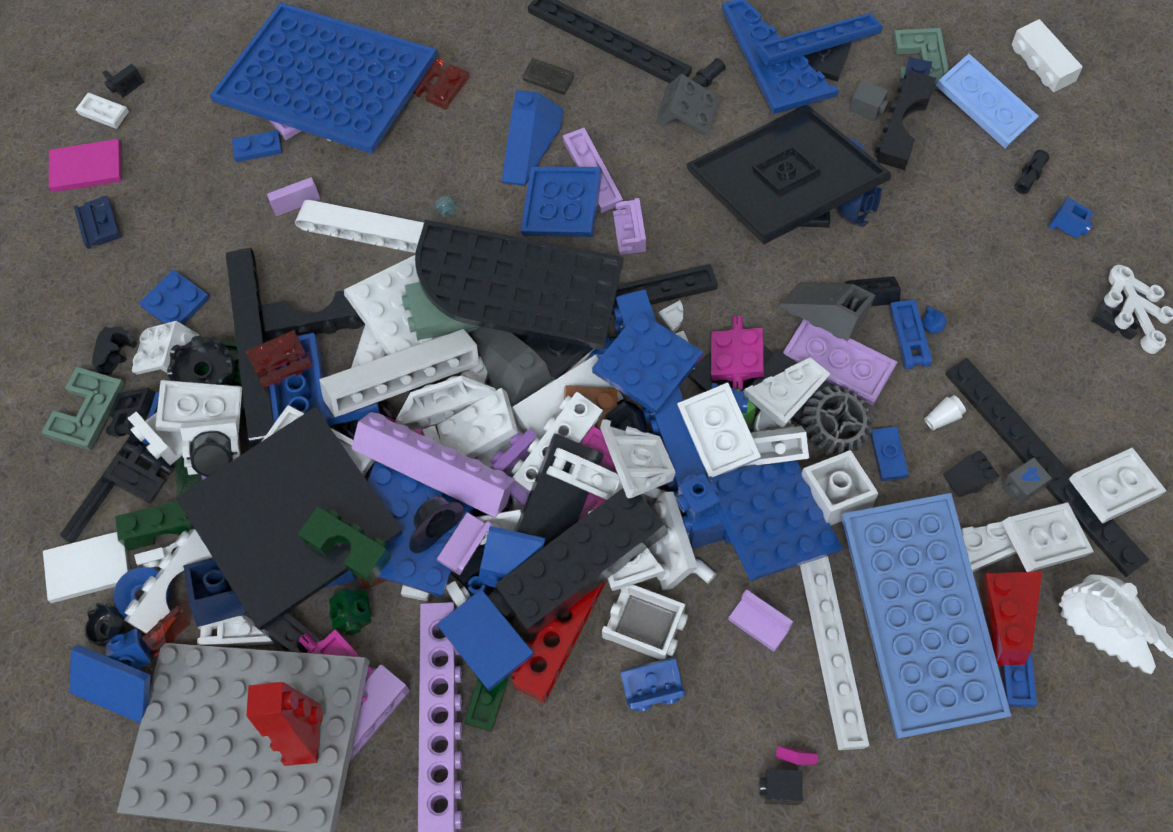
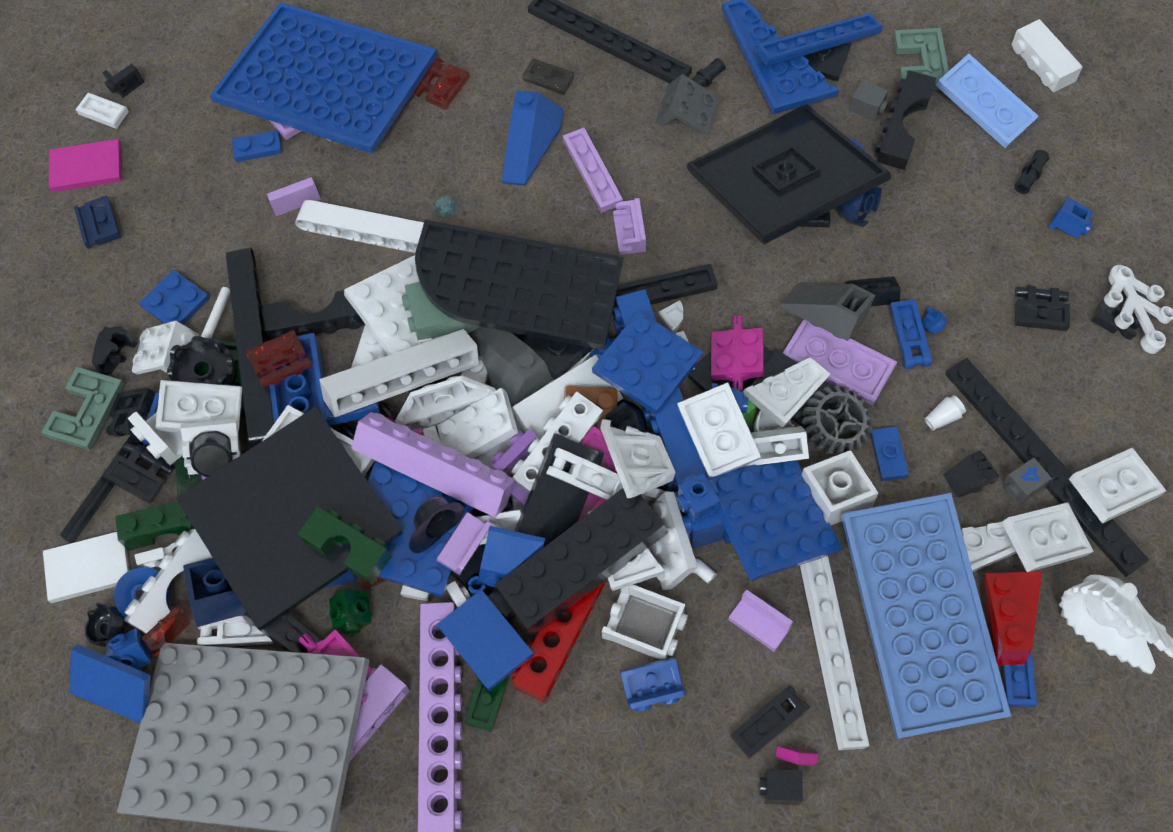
red wedge [246,682,323,766] -> none
blue plate [520,167,602,237] -> none
dark blue plate [904,57,932,79] -> none
none -> white bar [201,287,230,338]
none -> black plate [730,685,810,759]
none -> black plate [1015,285,1070,331]

